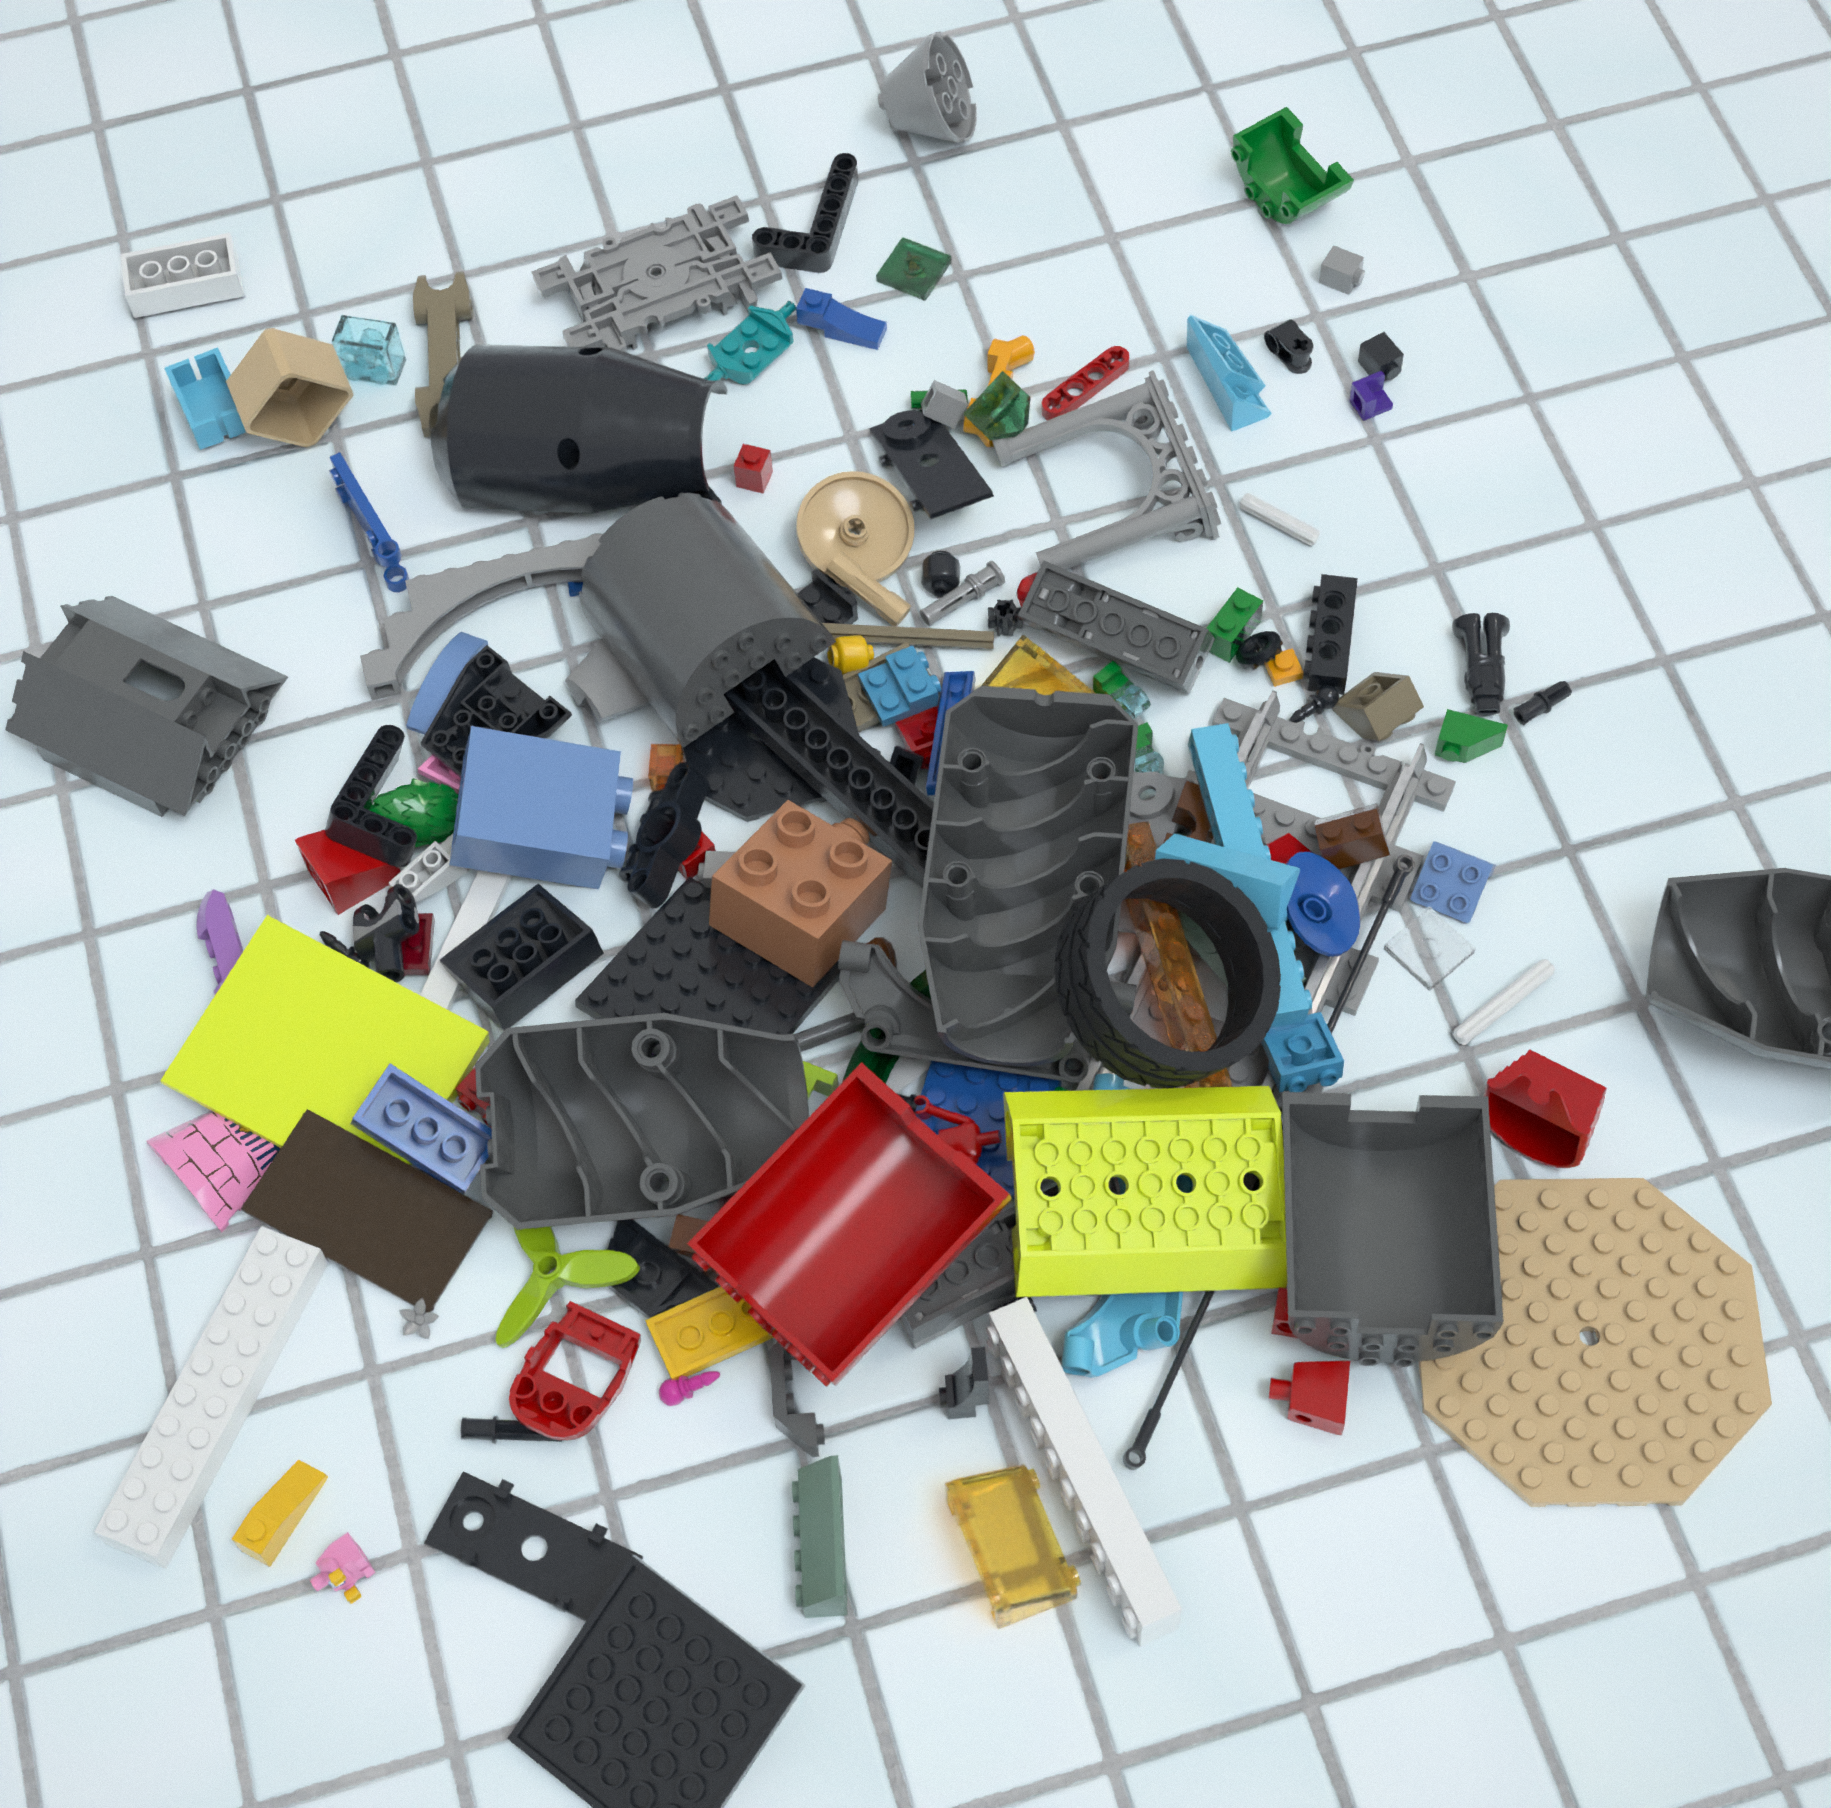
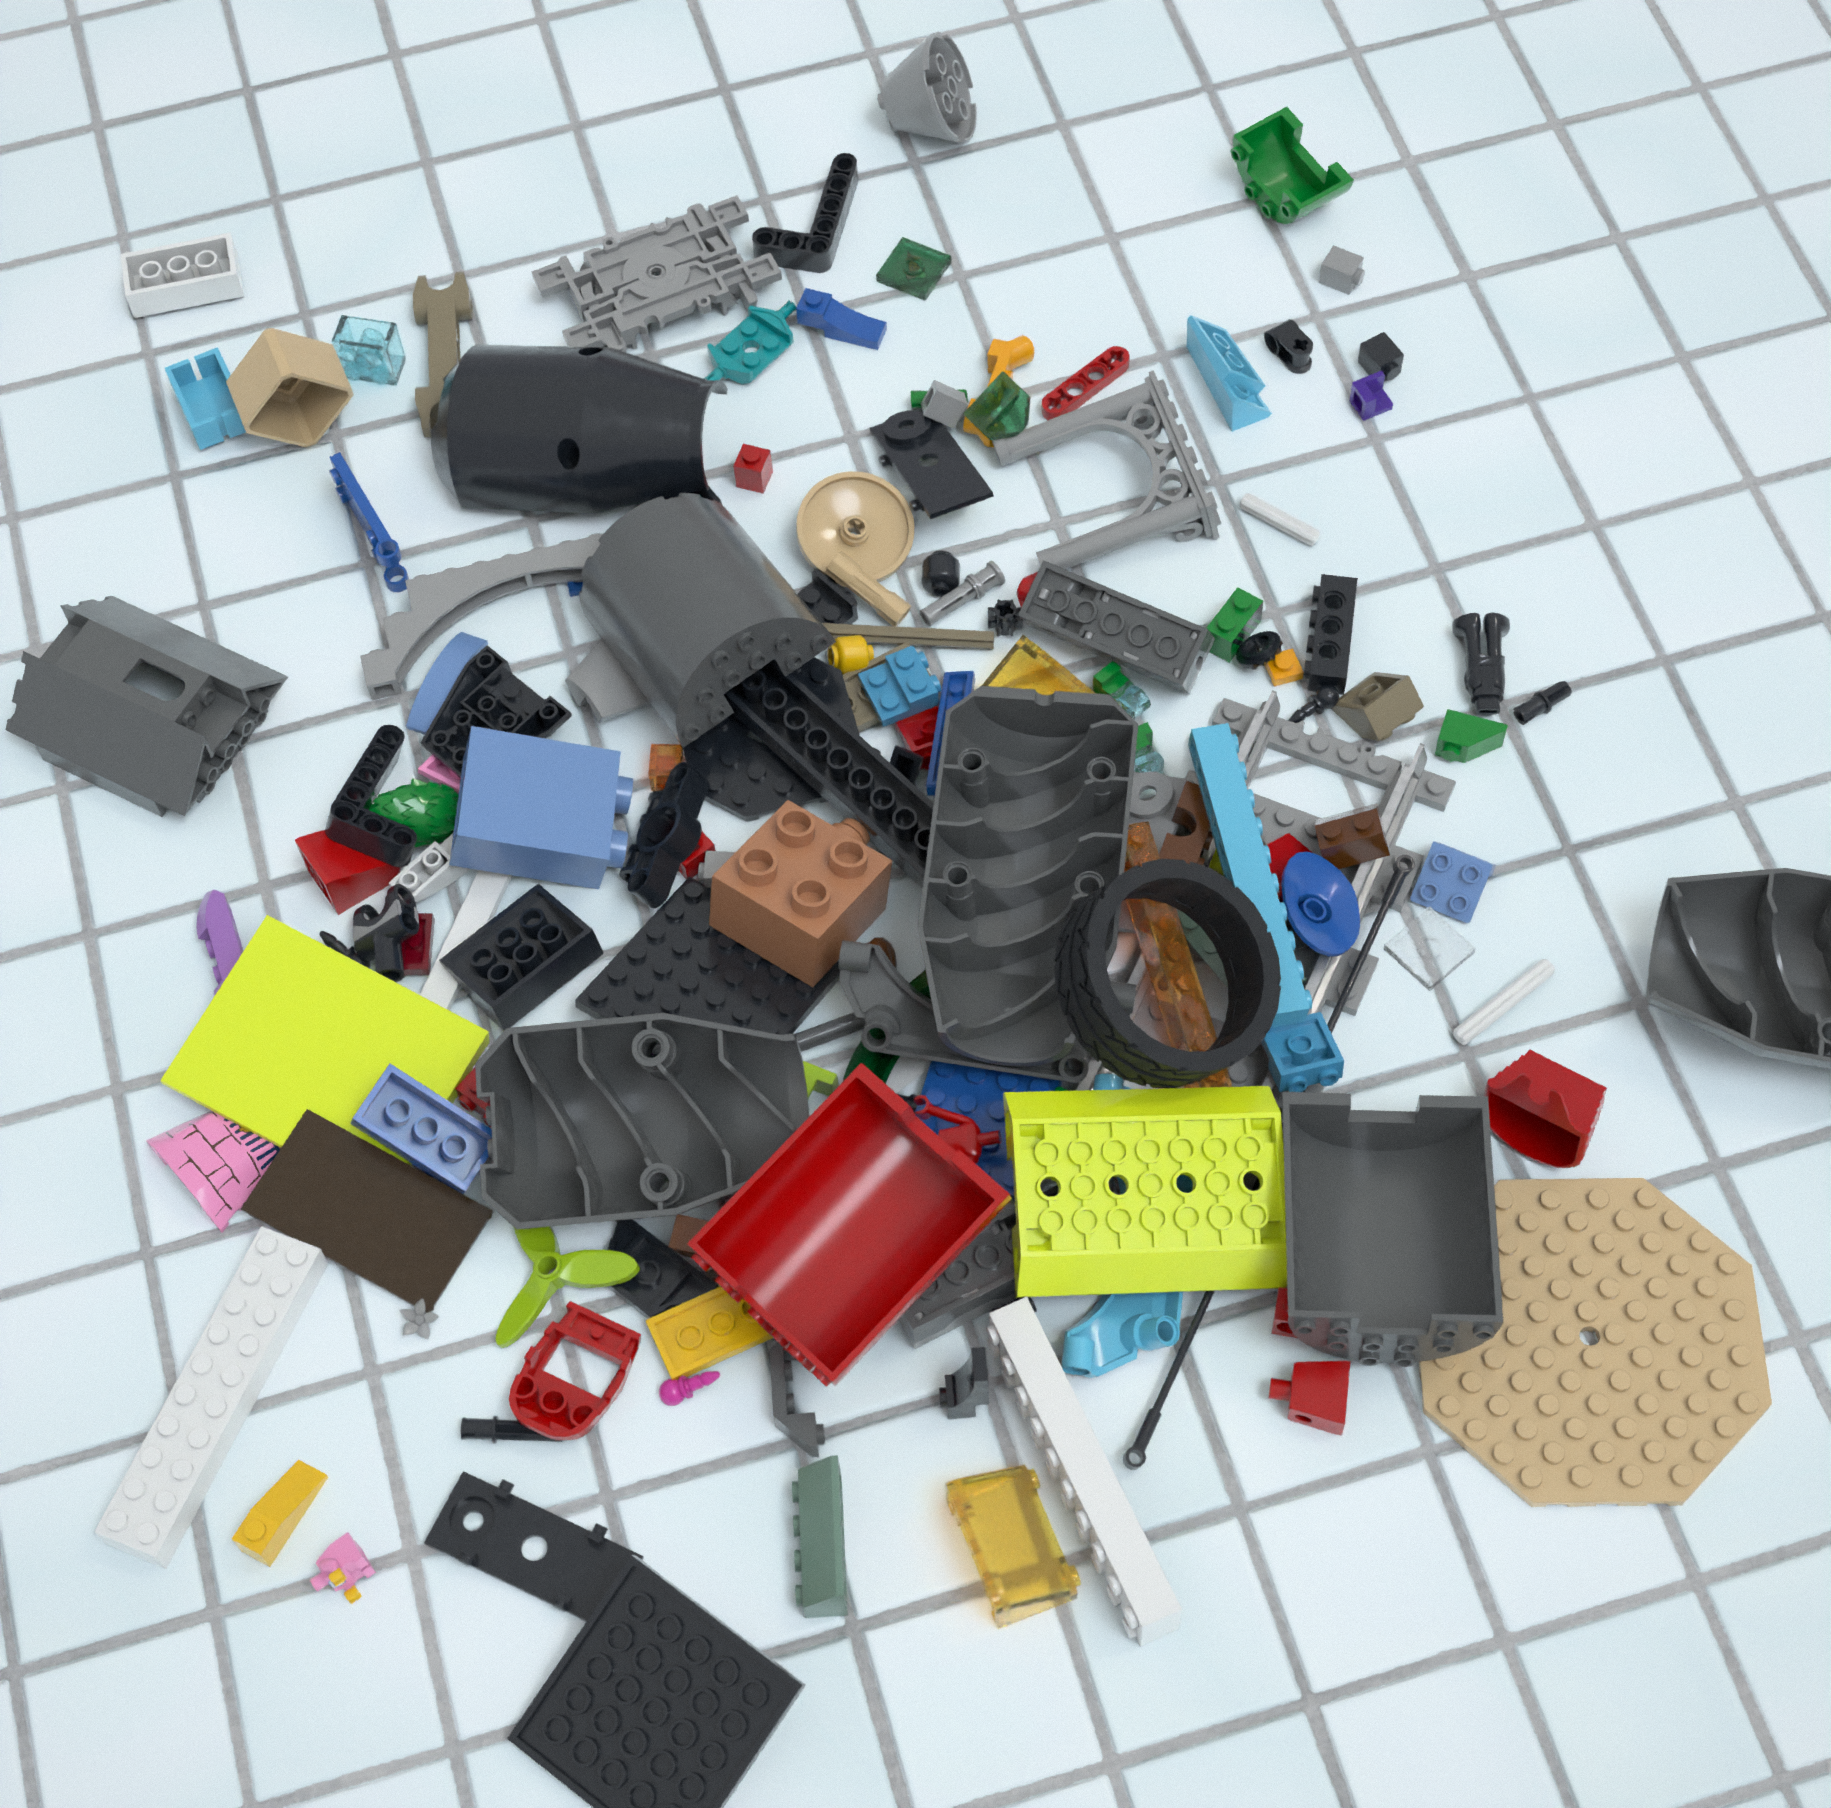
medium azure slope [1155,834,1300,930] -> none

